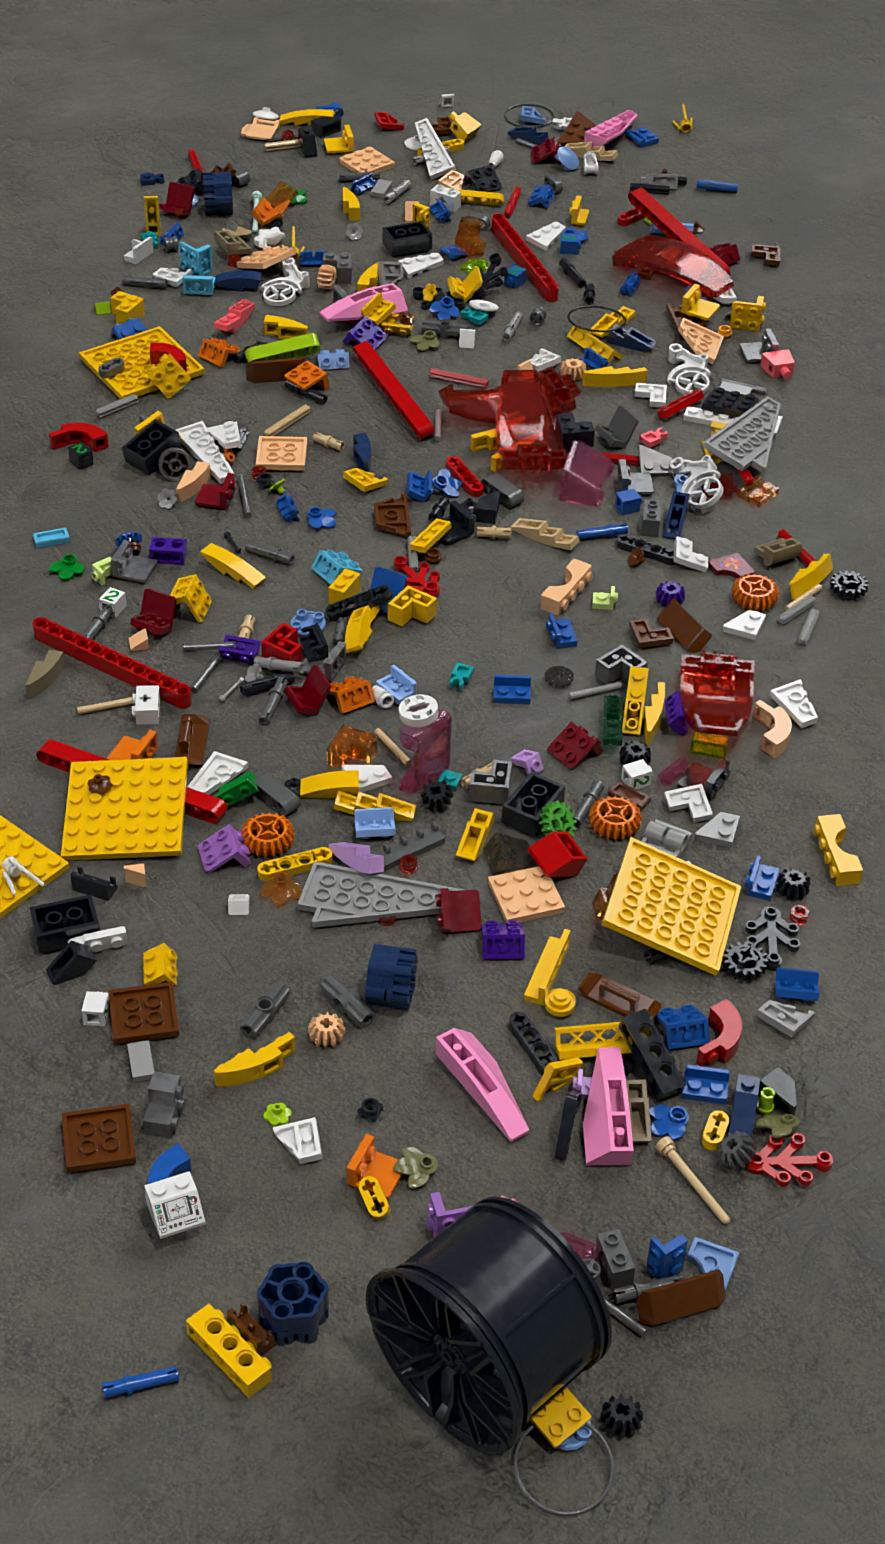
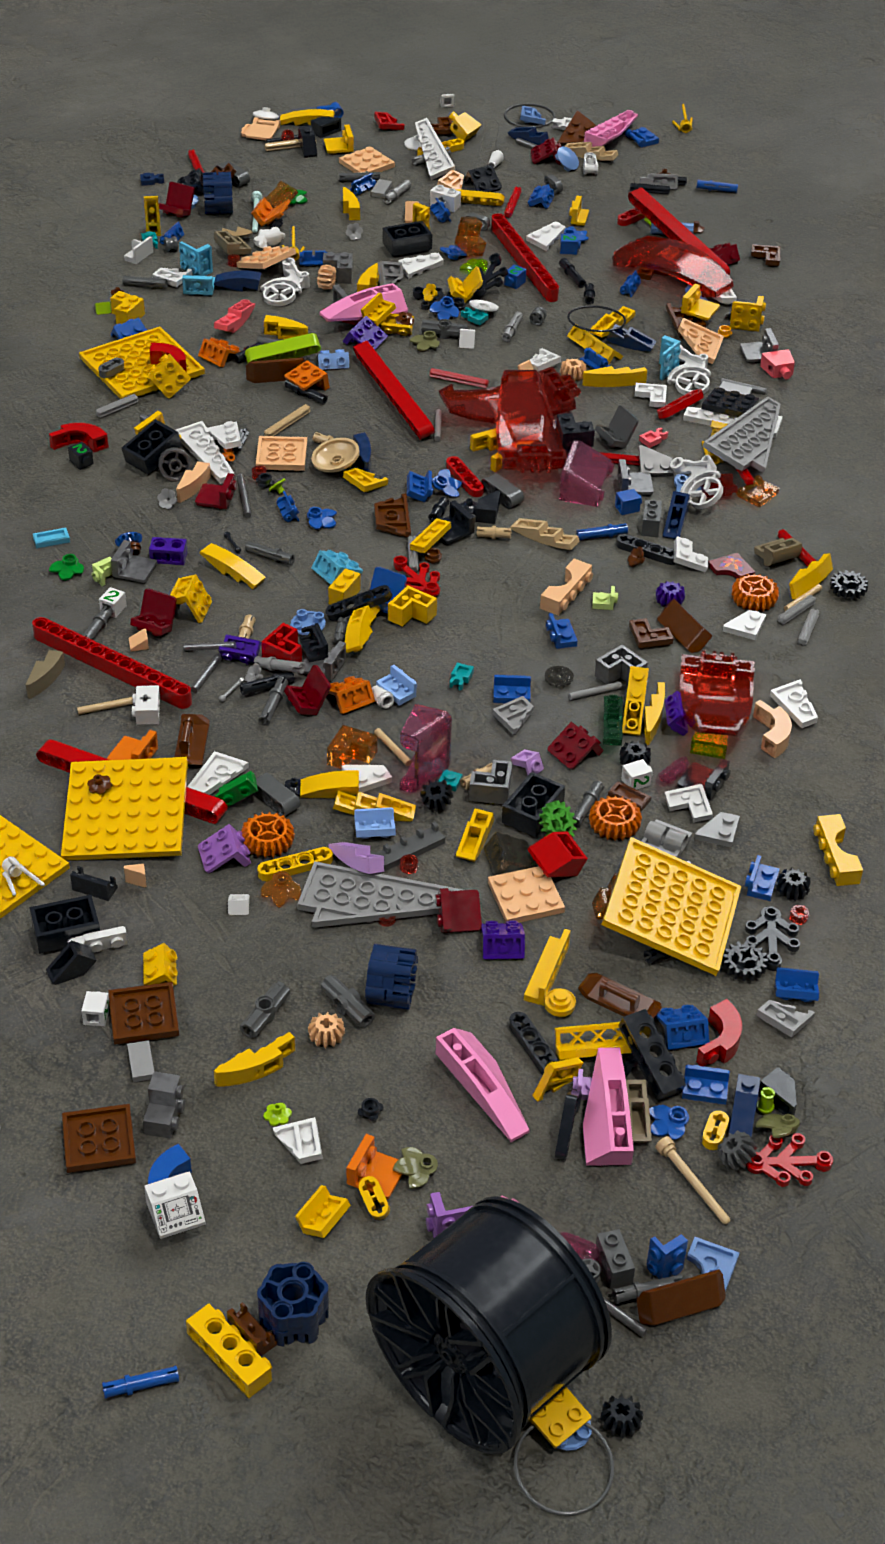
white piece [399,695,439,727] -> none
none -> yellow bracket [295,1185,351,1238]
none -> tan dish [311,438,360,473]
none -> light grey wing [492,696,534,735]
none -> medium azure bracket [659,335,681,380]

